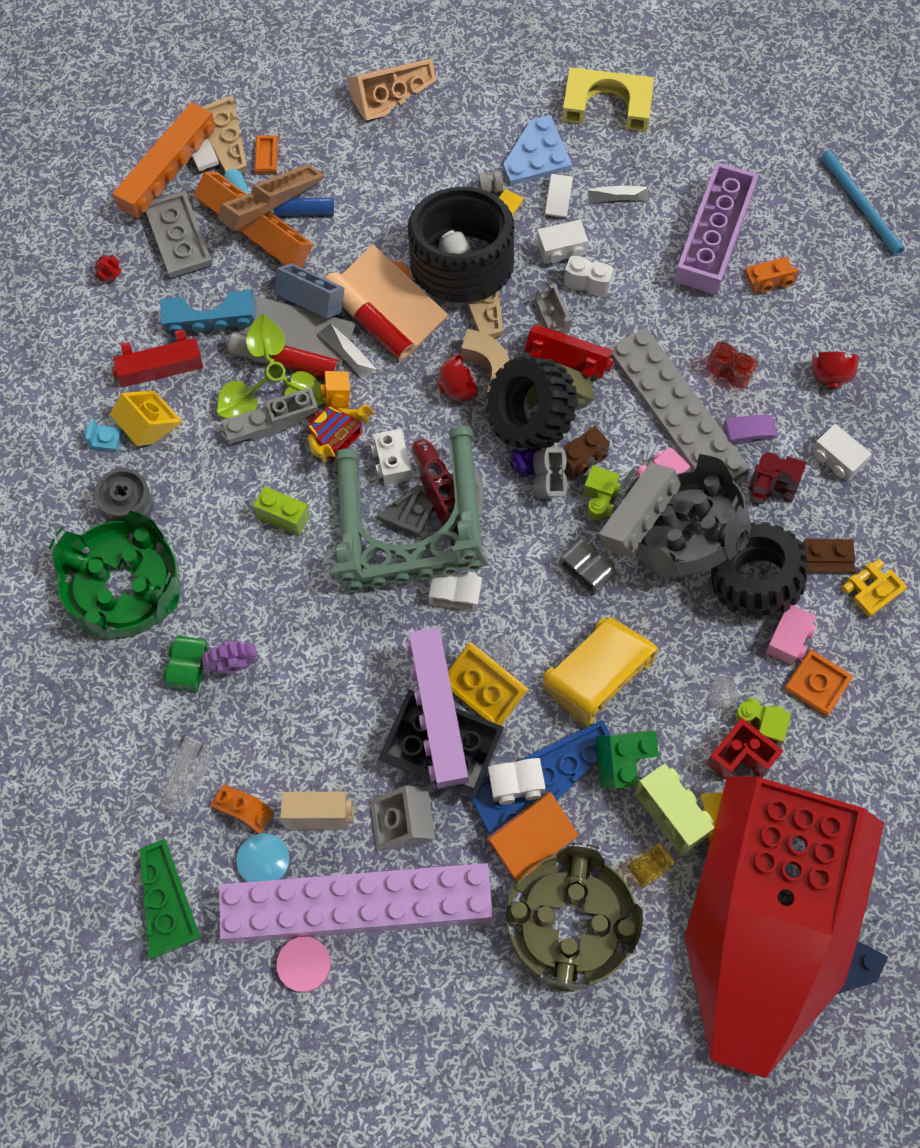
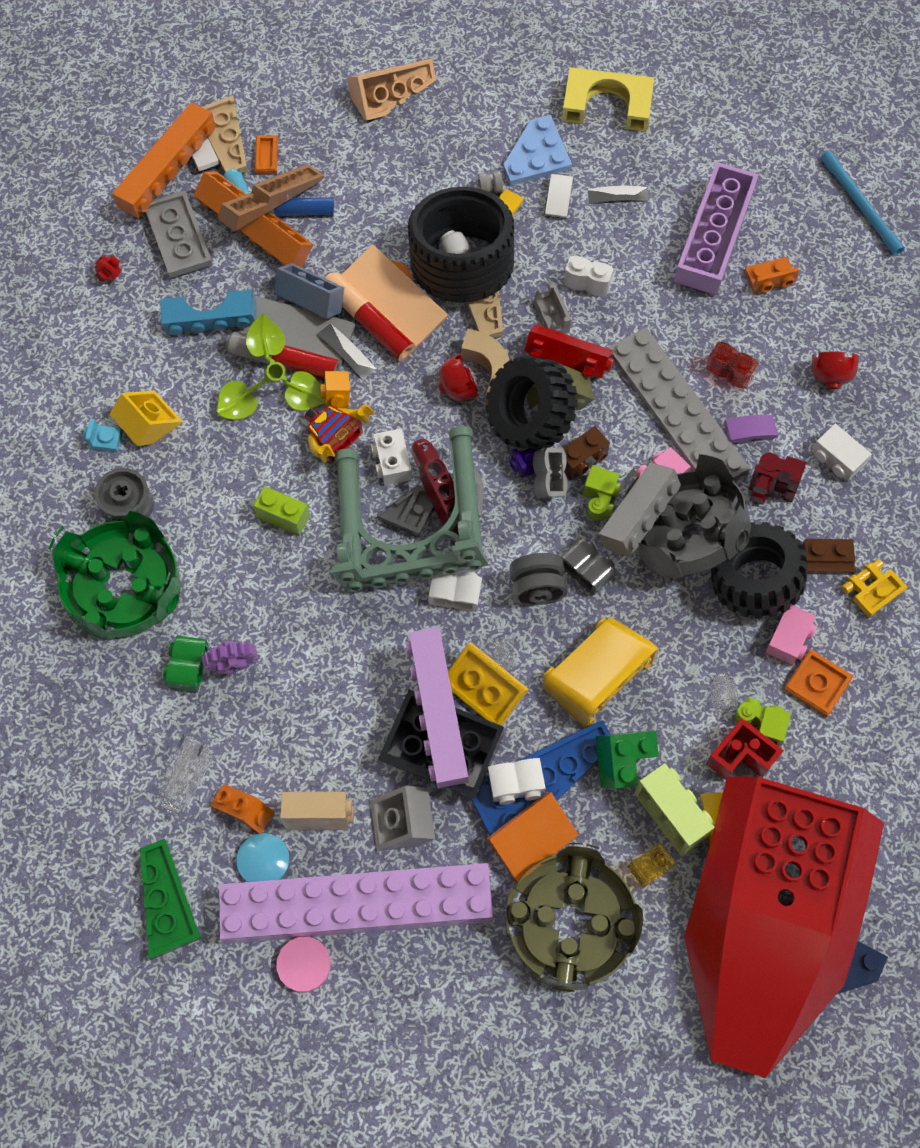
red brick [111,329,204,388] -> none
light grey slope [222,387,318,444] -> none
white brick [536,220,588,264] -> none
none -> dark grey wheel [509,553,567,606]

